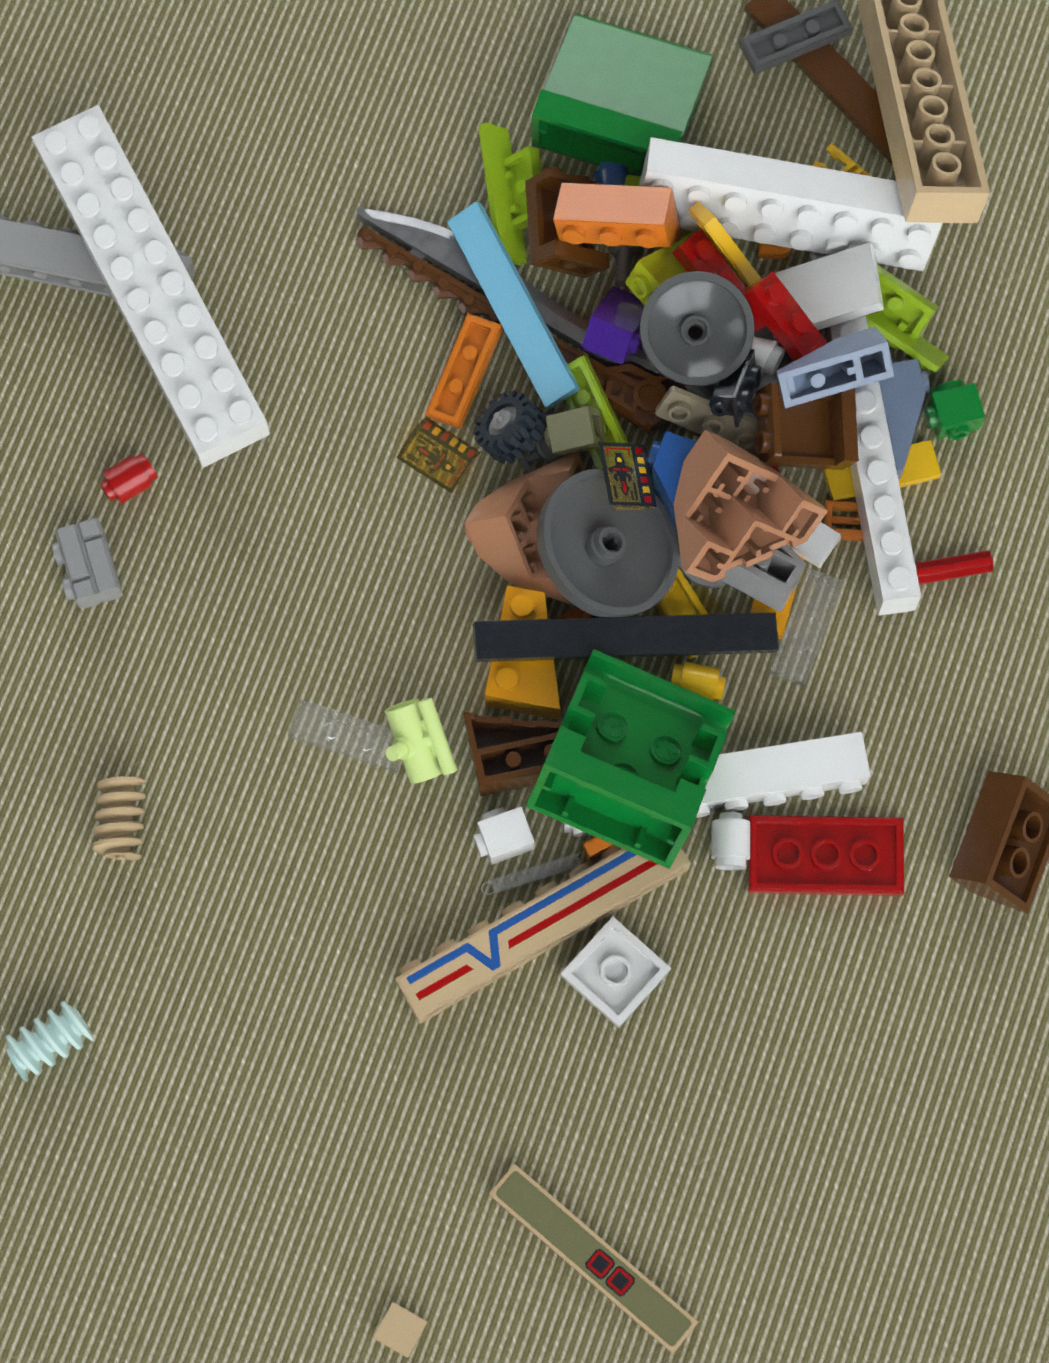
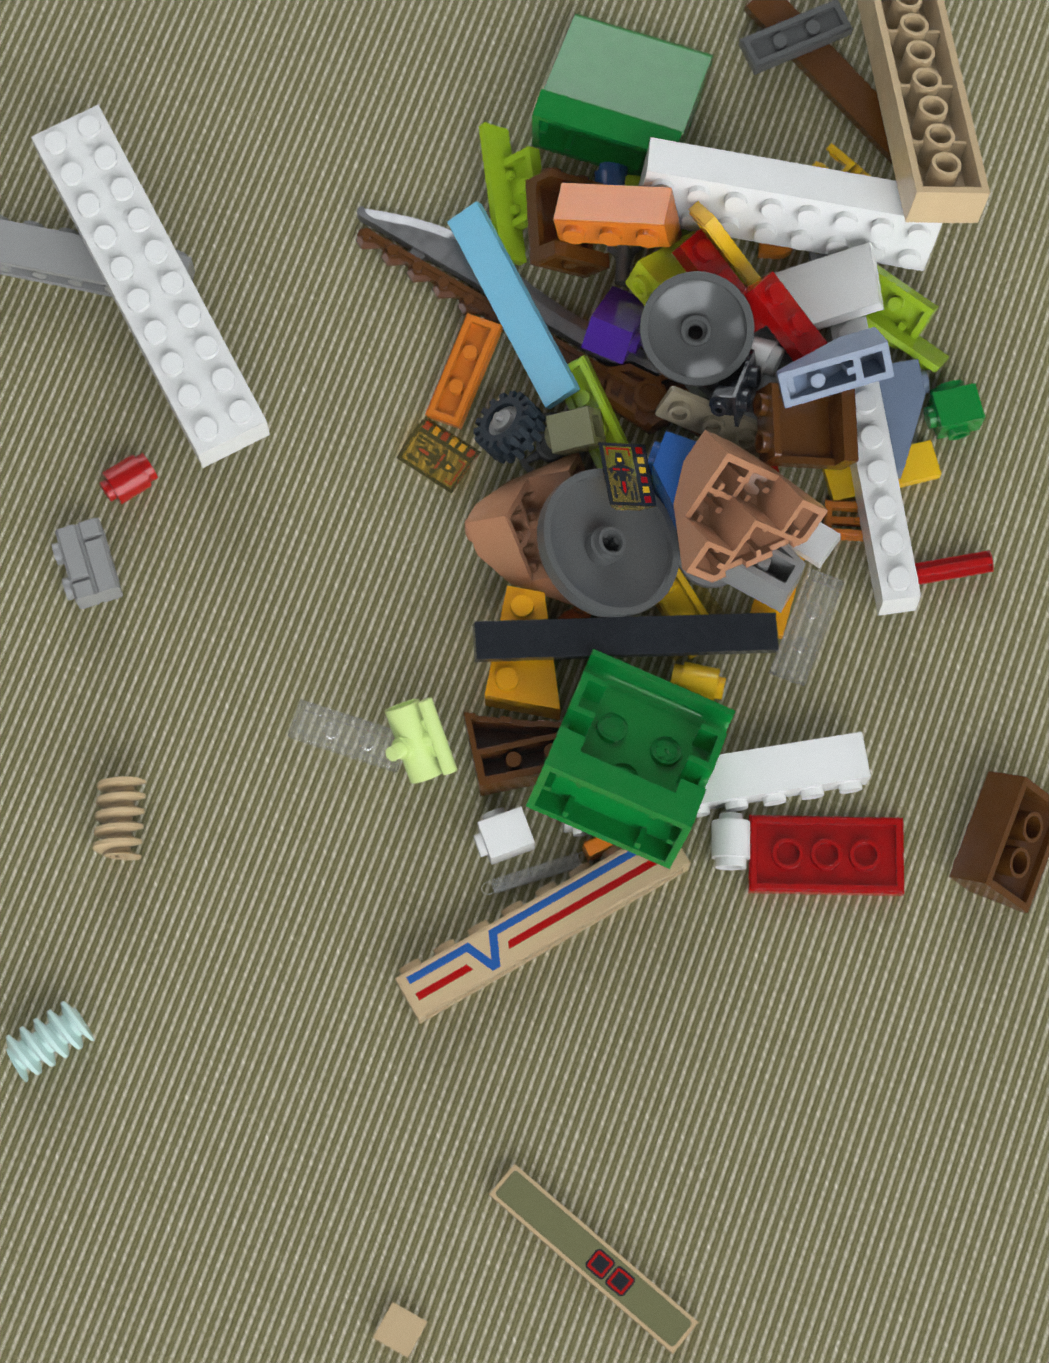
white plate [560,916,671,1028] -> none

